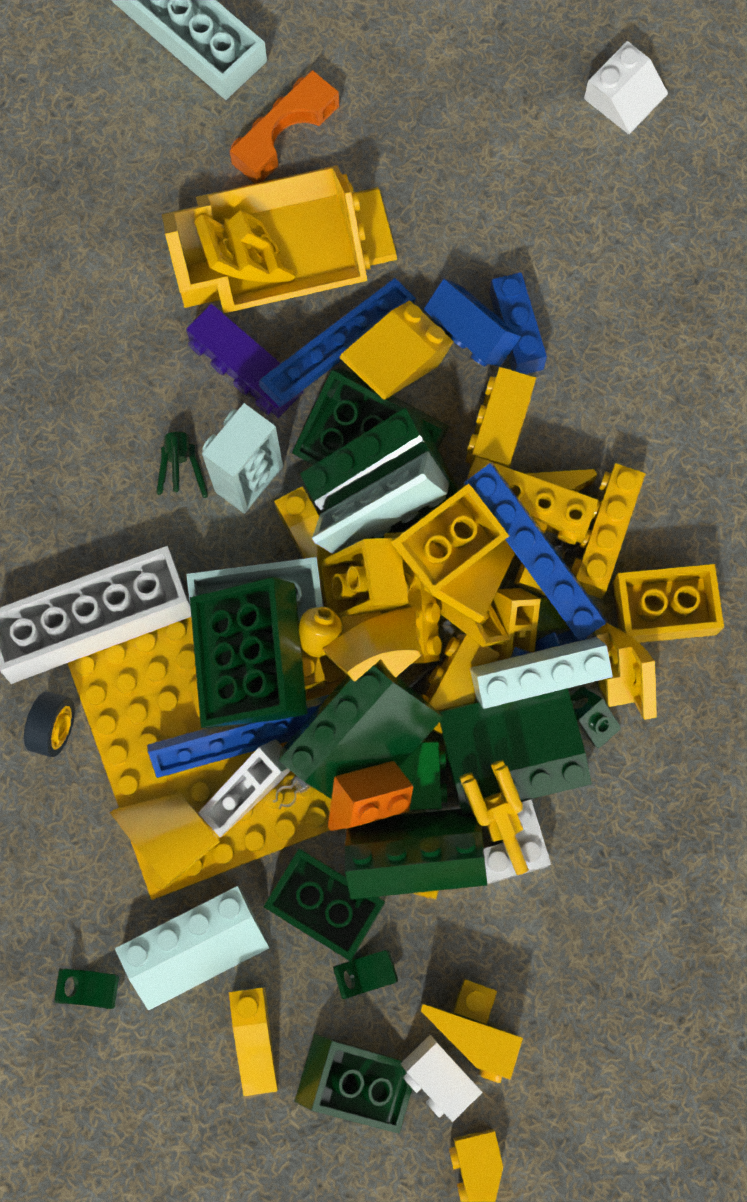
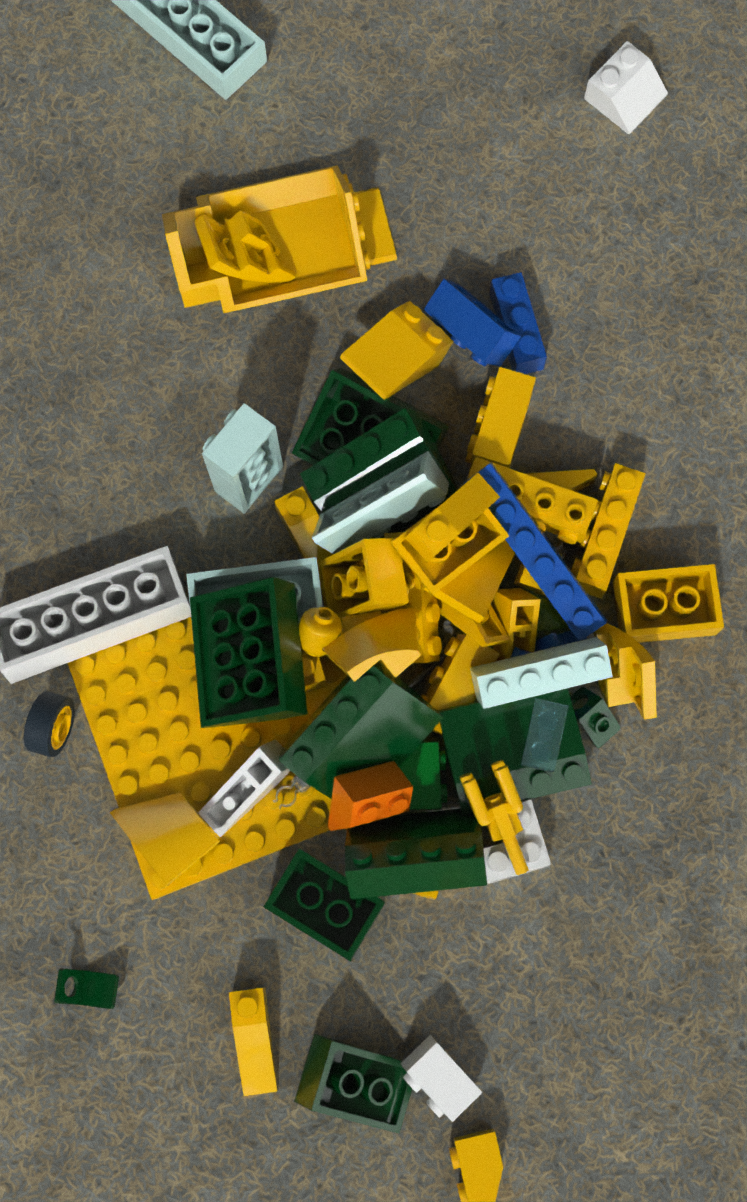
light aqua slope [115,886,269,1010] -> none
blue plate [147,694,330,778] -> none
dark green plant [156,432,208,498] -> none
dark purple brick [186,303,304,418] -> none
orange arch [229,70,339,183] -> none
blue plate [259,278,416,407] -> none
dark green bracket [333,950,398,1000] -> none
yellow slope [419,1003,523,1083] -> none
yellow brick [452,979,497,1024] -> none
none -> yellow slope [405,473,500,562]
none -> clear light blue plate [521,698,569,773]

